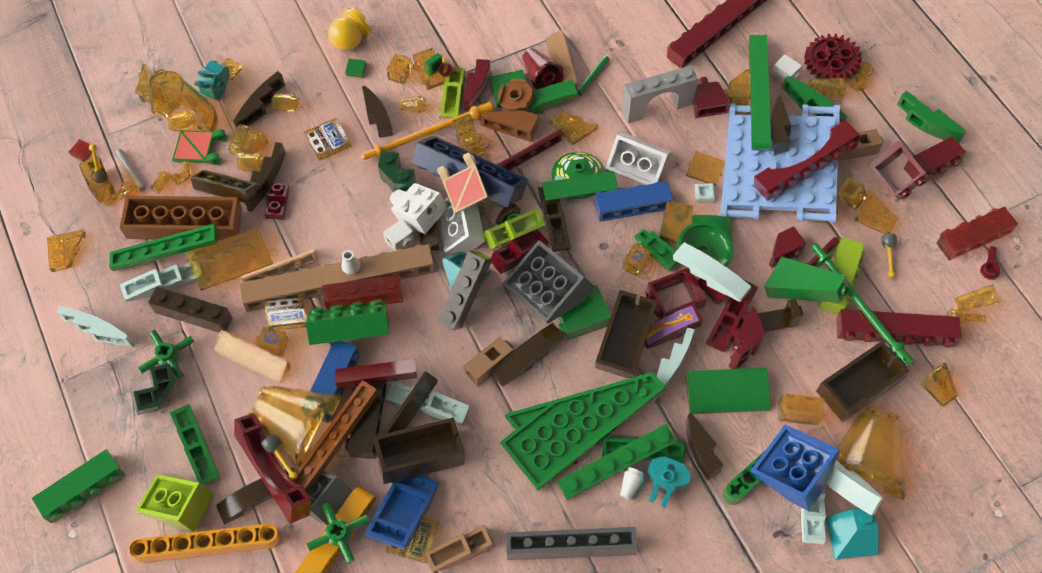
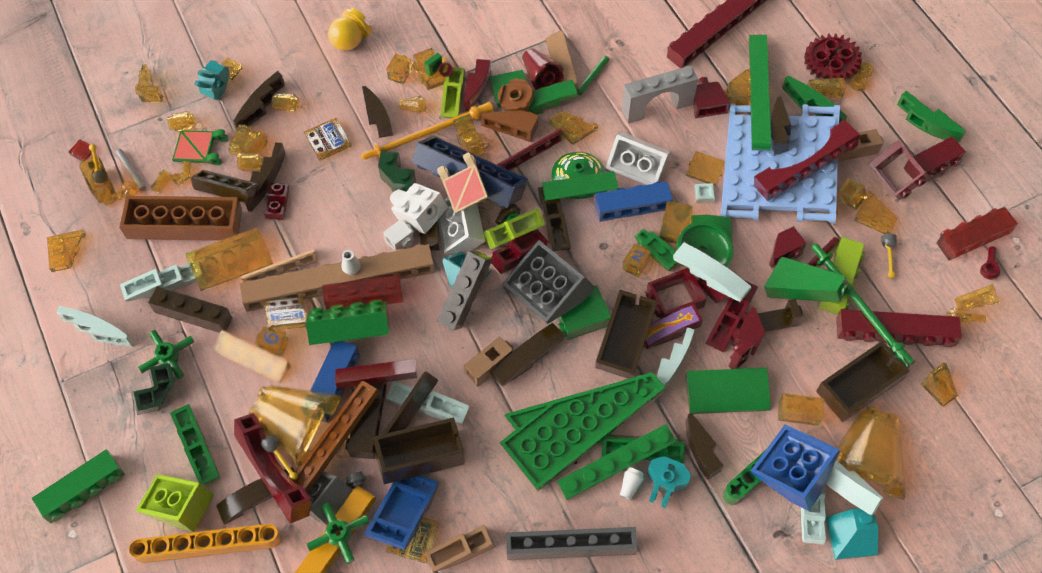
green plate [109,224,218,271] -> none
clear yellow cone [149,69,218,131] -> none
green tile [345,58,366,78] -> none
white brick [771,55,802,83] -> none
none -> dark grey plate [346,471,367,489]

